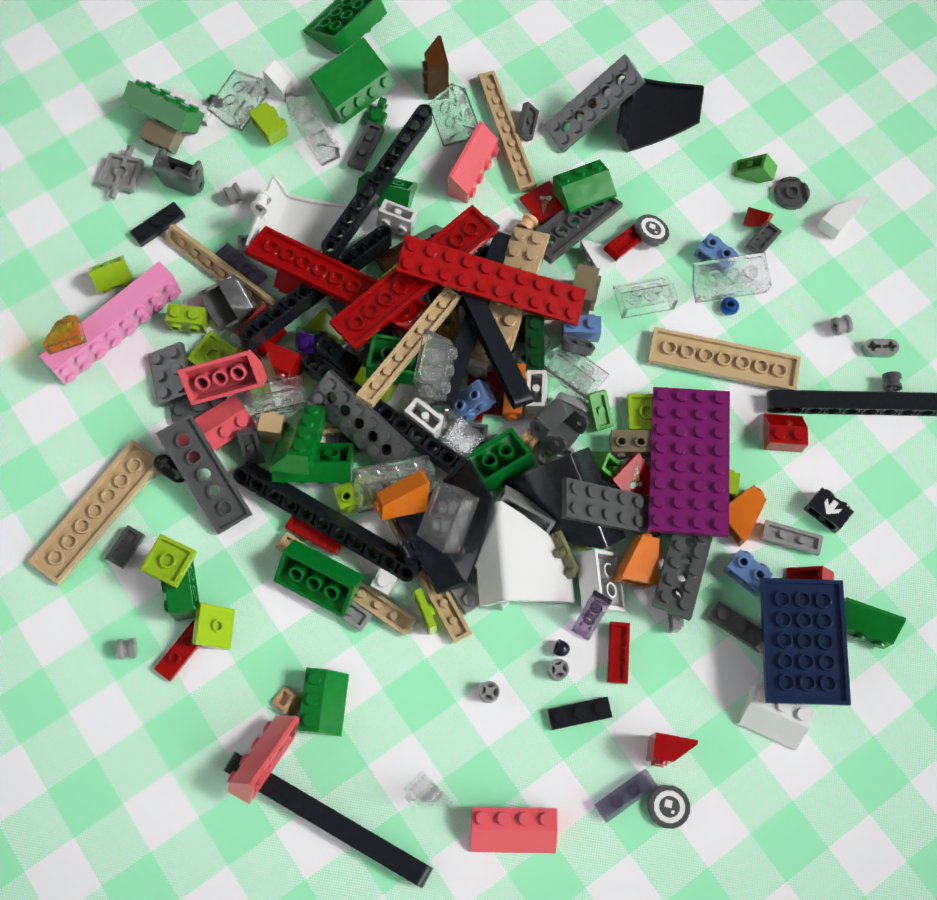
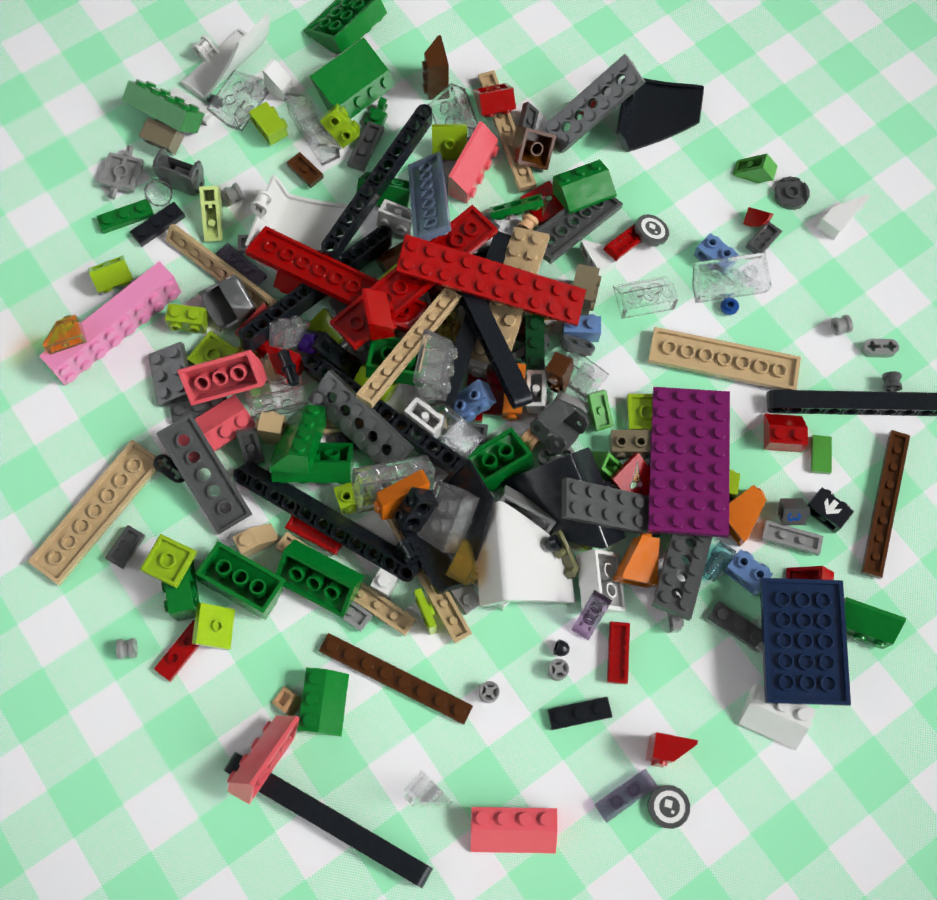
none -> green plate [96,198,154,234]
none -> clear hair [144,179,173,207]
none -> white panel [182,14,270,100]
none -> green slope [195,541,286,620]
none -> yellowish green slope [199,186,223,242]
none -> tan slope [232,523,280,558]
none -> clear slope [269,316,310,349]
none -> black axle [277,349,299,387]
none -> reddish brown plate [287,152,324,188]
none -> reddish brown plate [319,633,473,725]
none -> lime brick [320,103,360,149]
none -> red slope [362,288,397,341]
none -> black brick [393,487,438,532]
none -> sand blue plate [408,151,452,241]
none -> lime plate [432,124,467,160]
none -> clear yellow slope [445,538,479,586]
none -> red slope [473,83,516,117]
none -> green plate [490,194,544,220]
none -> reddish brown slope [513,125,557,170]
none -> reddish brown slope [545,352,574,393]
none -> black hinge [545,534,562,552]
none -> clear light blue piece [703,540,736,582]
none -> dark grey brick [777,498,810,525]
none -> bright green tile [811,435,832,475]
none -> reddish brown plate [861,430,910,579]

